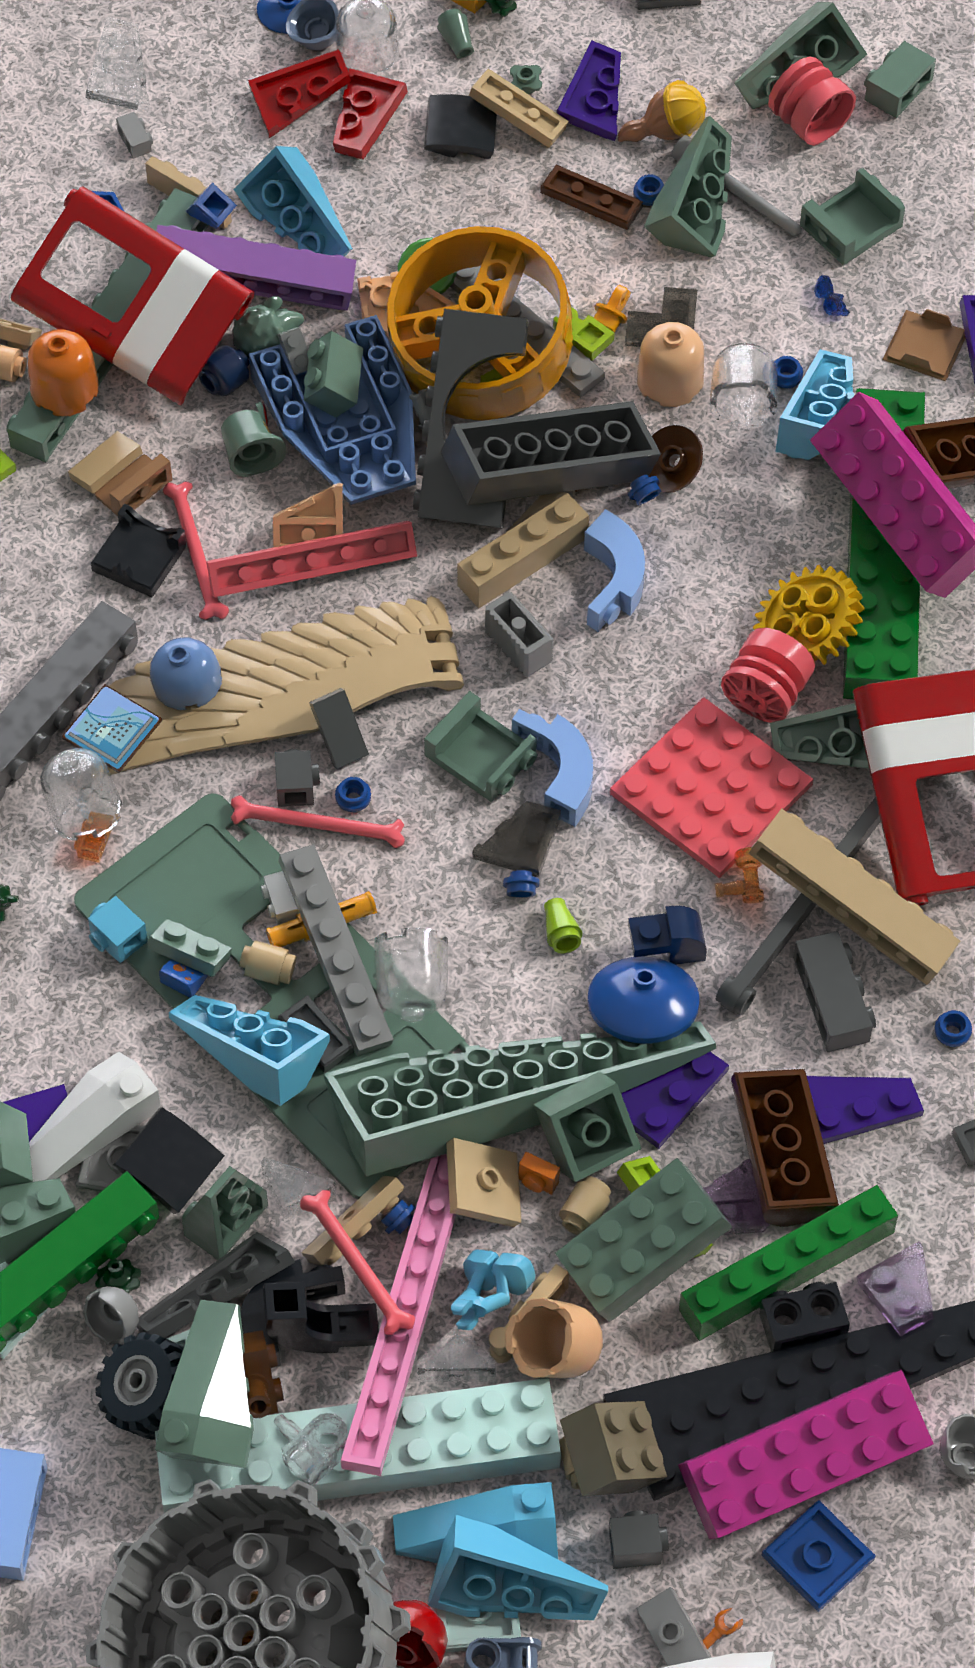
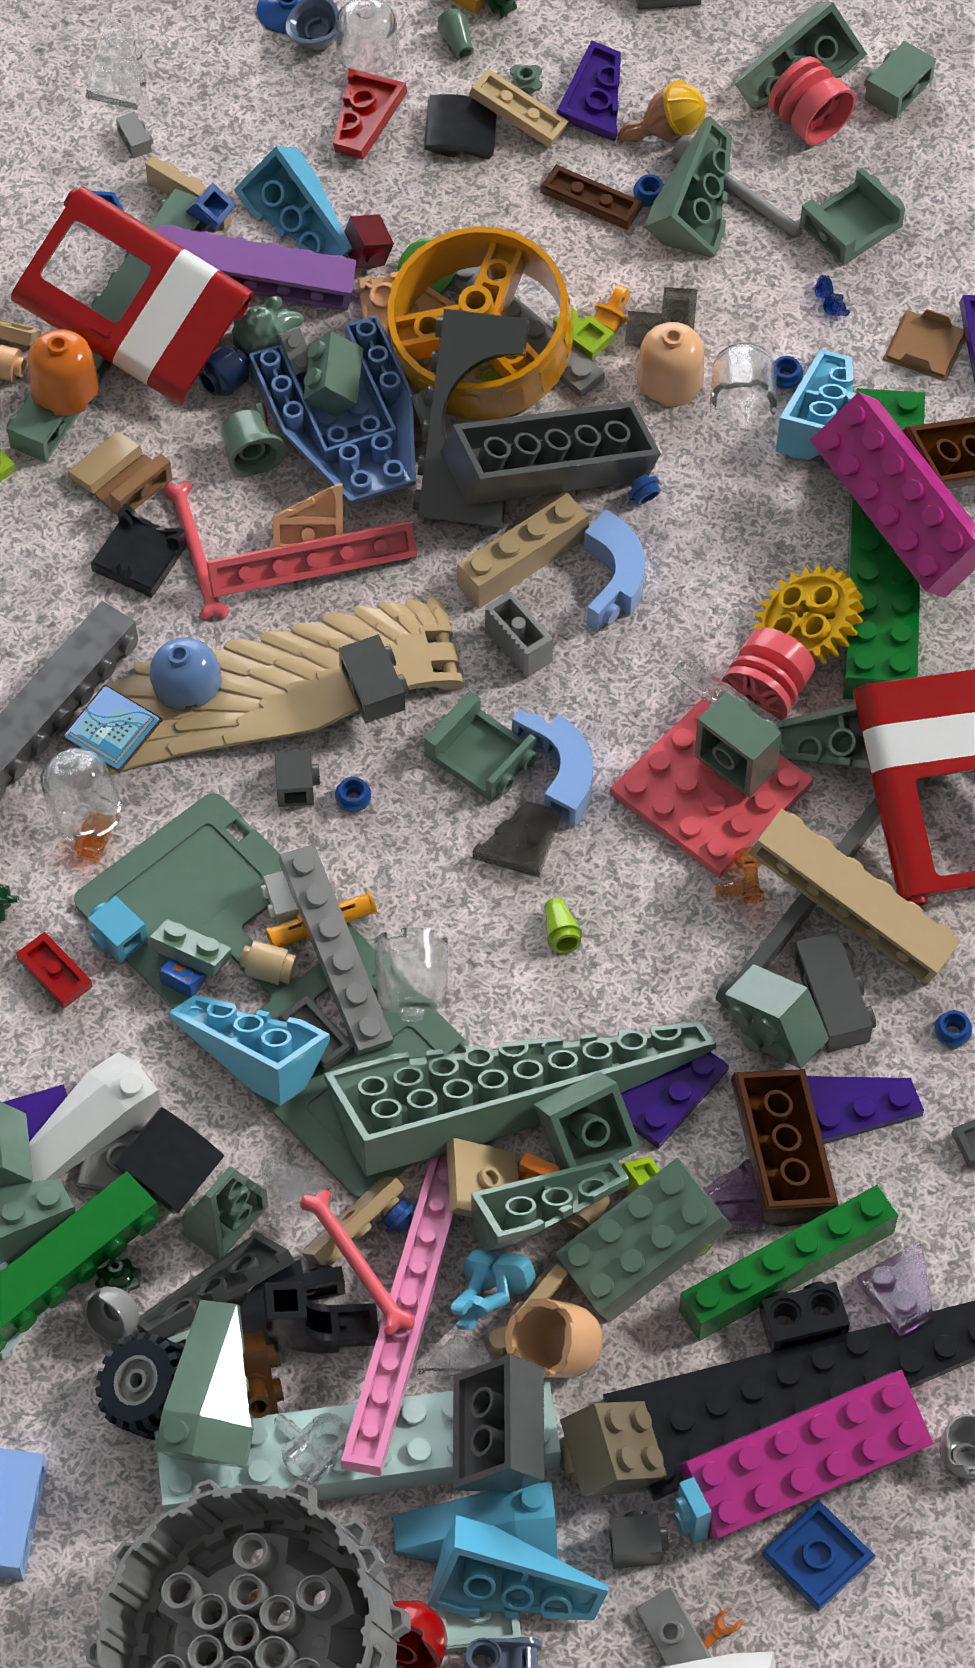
coral piece [231,795,405,848] -> none
red wing [248,49,351,138] -> none
dark grey tile [309,688,369,769] -> none
blue plate [503,870,540,897] -> none
blue dish [588,956,700,1044] -> none
dark blue brick [628,906,707,965] -> none
reddish brown dish [649,425,703,493] -> none
none -> red plate [16,932,93,1009]
none -> dark grey brick [339,634,409,724]
none -> dark red brick [344,214,394,269]
none -> dark grey slope [453,1354,545,1491]
none -> sand green wedge [471,1157,629,1252]
none -> clear wing [671,659,783,728]
none -> medium azure plate [673,1477,711,1545]
none -> brick [694,691,782,798]
none -> sand green brick [725,964,829,1069]

